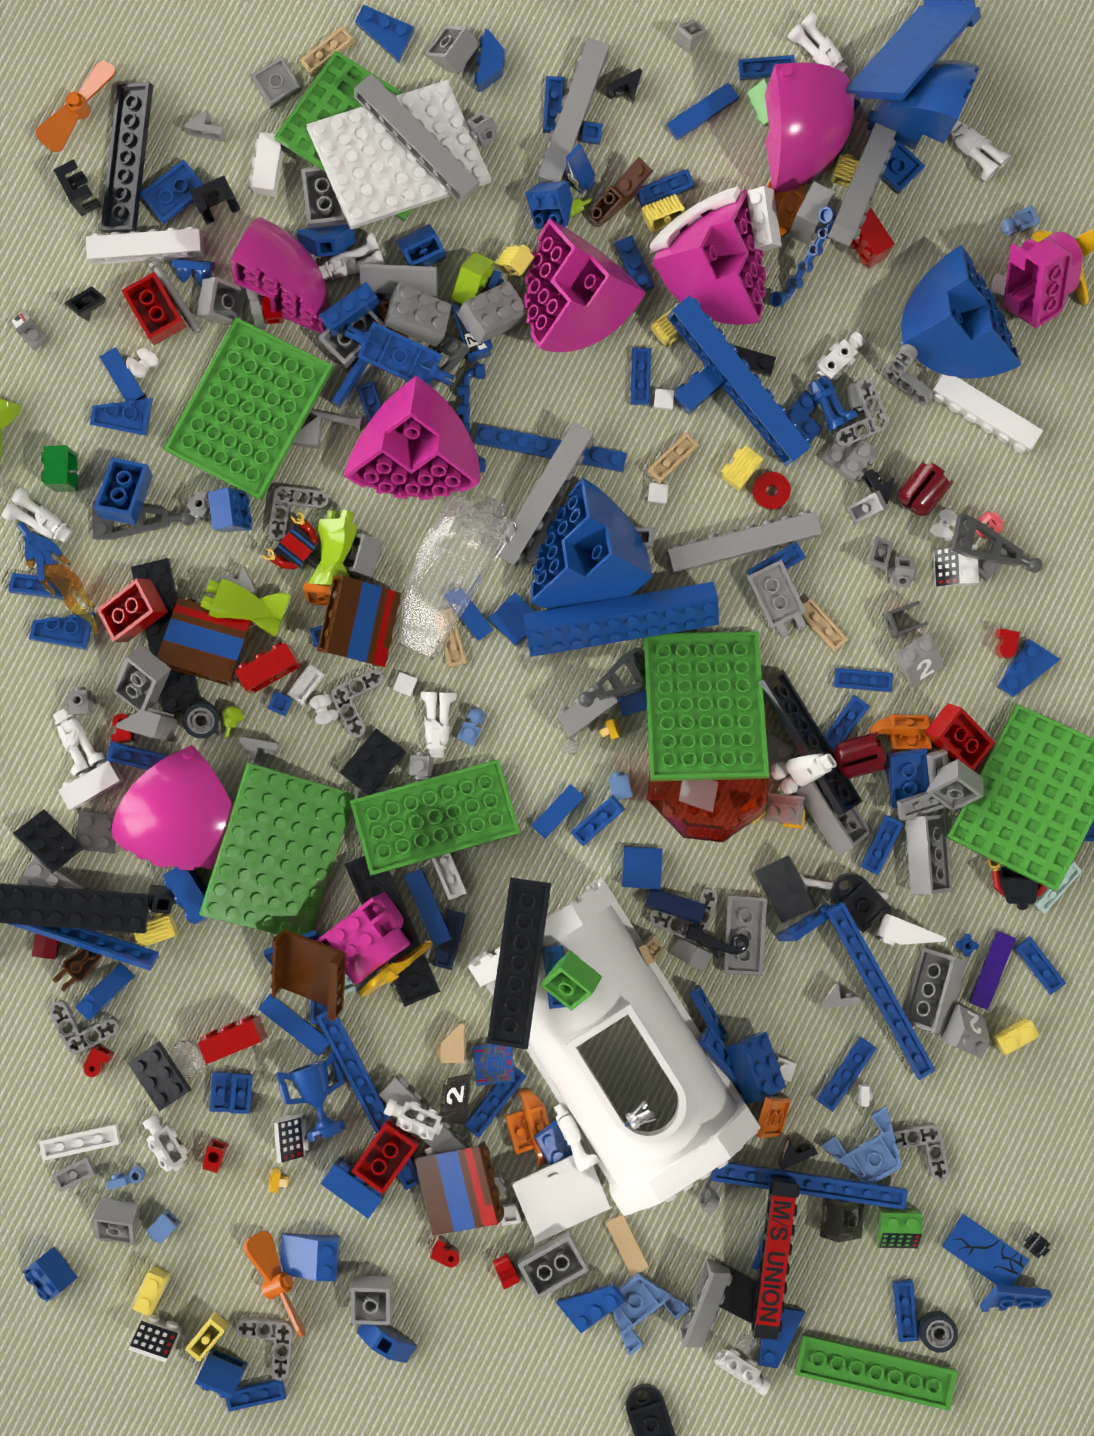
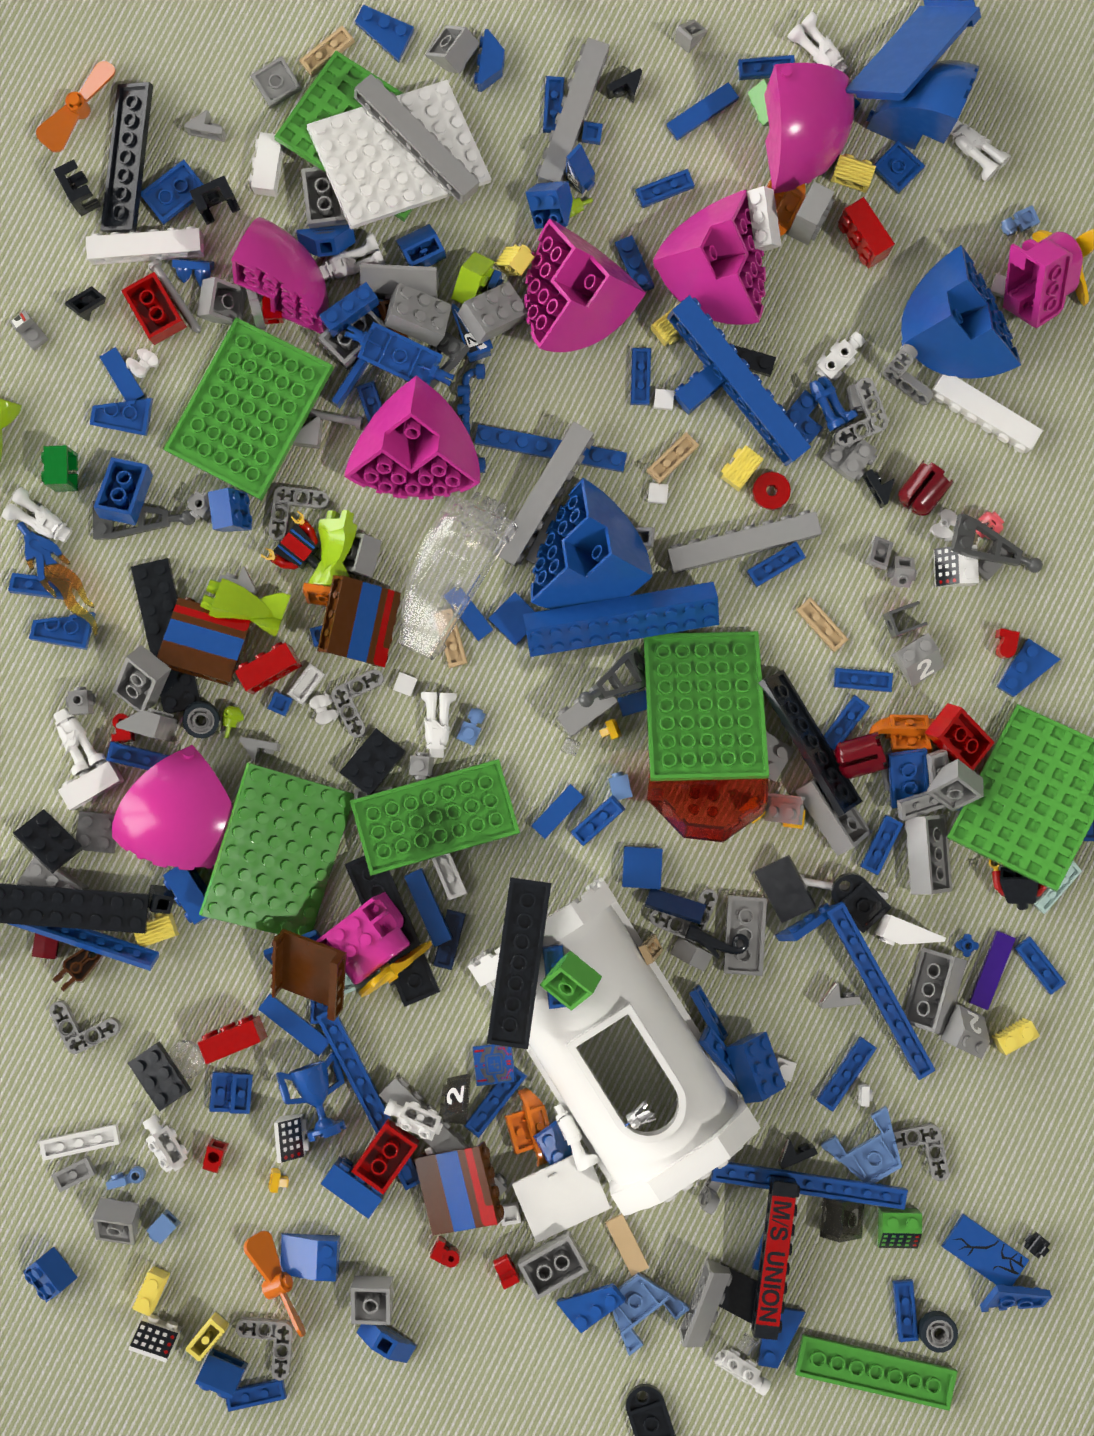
blue slope [75,963,135,1021] -> none
red leg [83,1045,115,1077] -> none
red brick [96,578,168,642] -> none
tan slope [437,1021,465,1063] -> none
light grey brick [466,111,498,147] -> none
reddish brown slope [586,157,653,227] -> none
light yellow brick [641,194,685,233] -> none
white tile [649,186,741,252] -> none
white sticker [678,780,718,812] -> none
light grey tile [746,560,807,638] -> none
orange tile [755,1097,792,1138] -> none
blue bar [769,207,836,307] -> none
white piece [771,753,836,795] -> none
light grey brick [828,123,896,246] -> none
light grey slope [847,491,888,524] -> none

